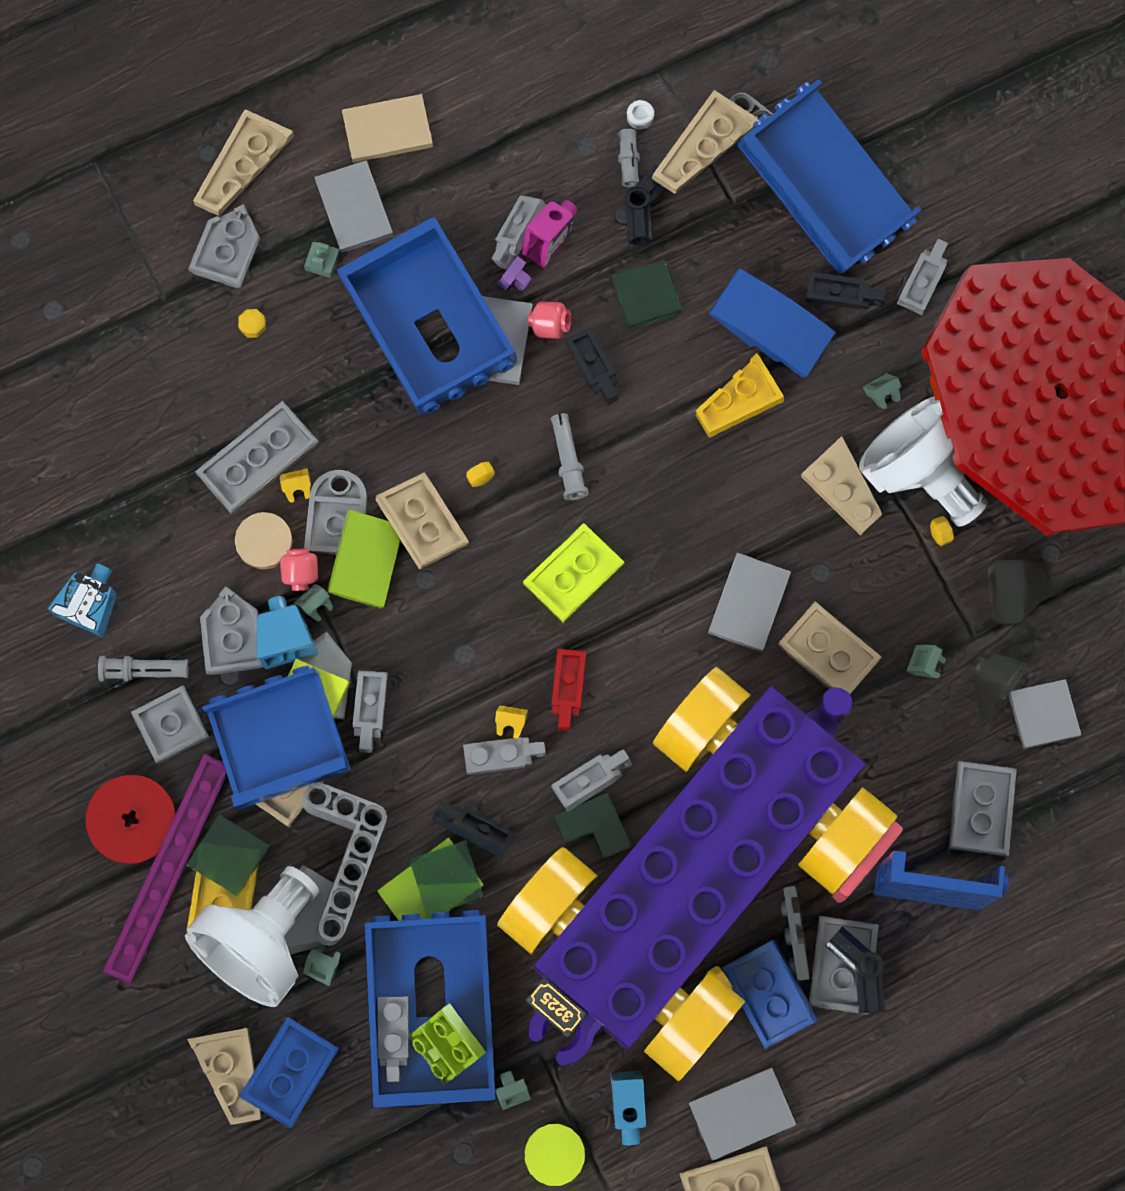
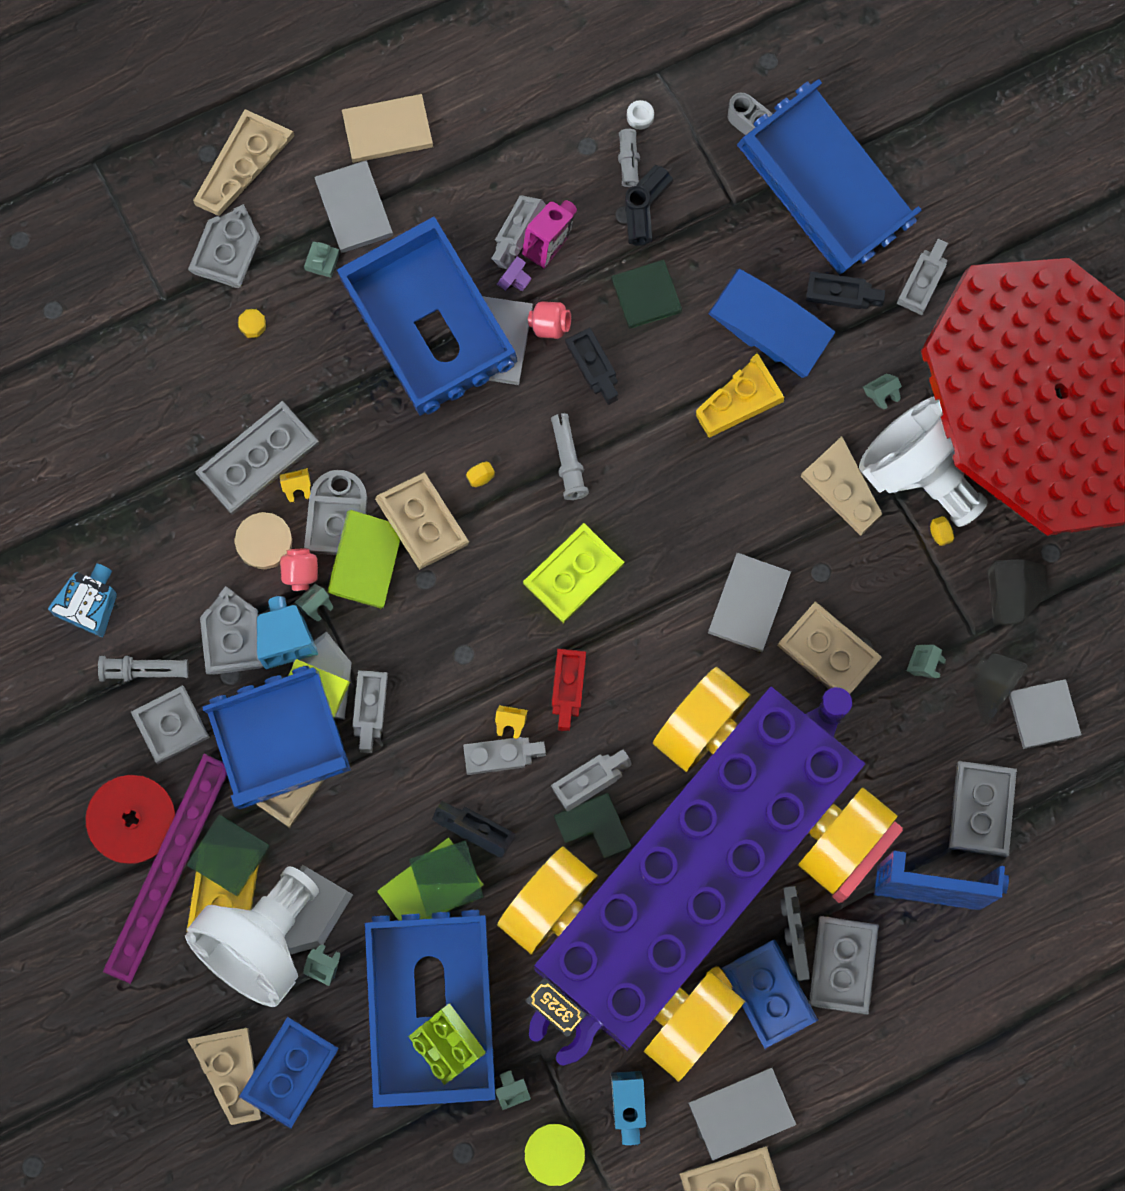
light grey beam [302,782,387,946] -> none
light grey hinge [378,996,410,1082] -> none
tan wing [652,90,758,194] -> none
black piece [825,926,885,1013] -> none

